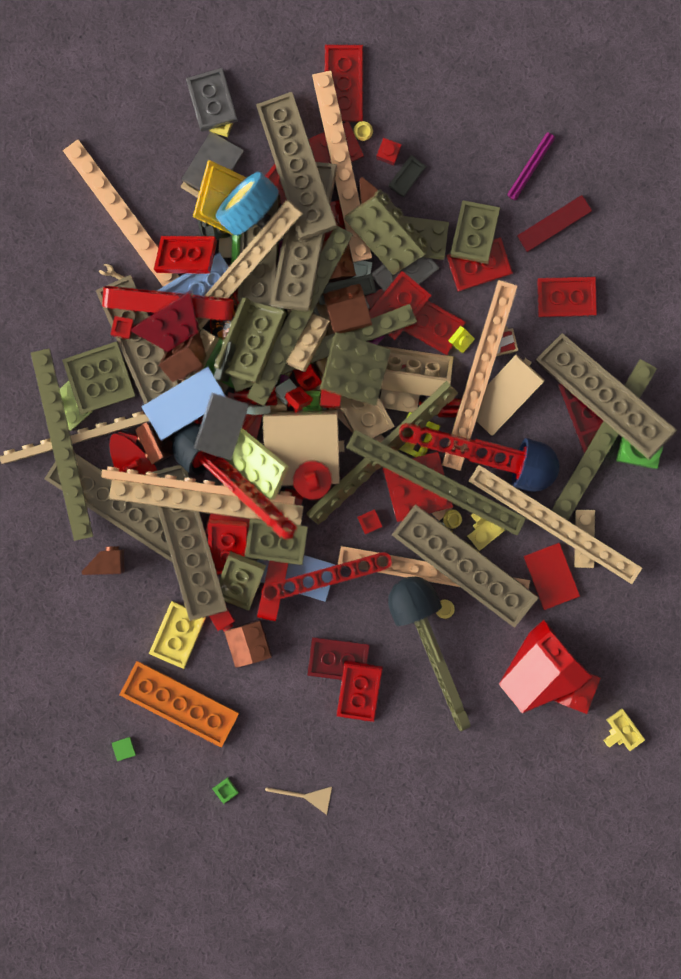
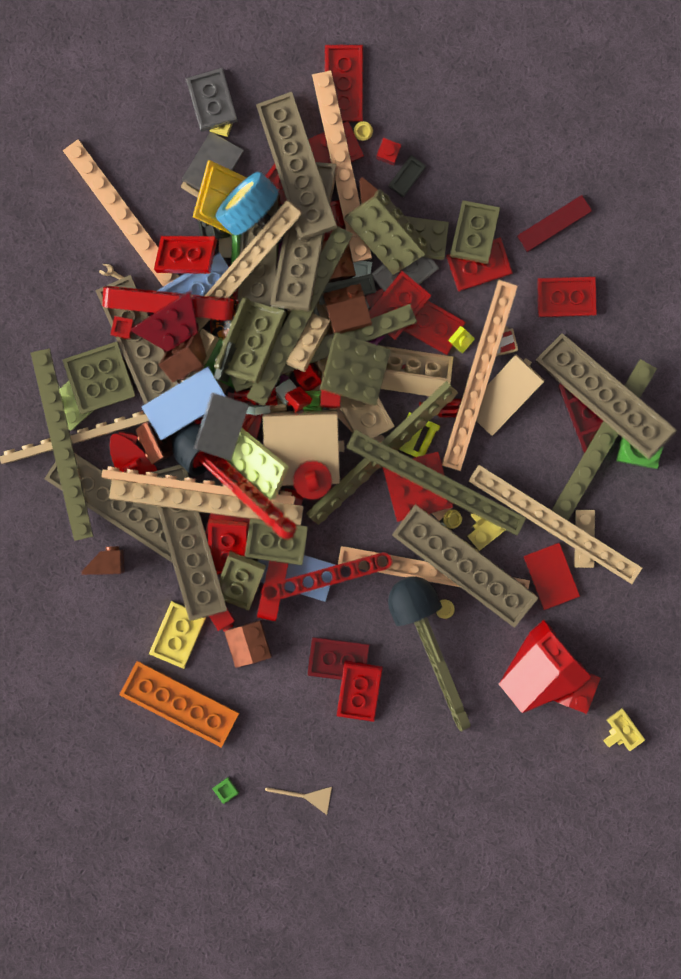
bright green tile [112,737,136,761] -> none
red plate [357,509,382,534] -> none
tan plate [380,389,420,413] -> none
piece [399,423,560,491] -> none
magenta axle [507,132,555,200] -> none

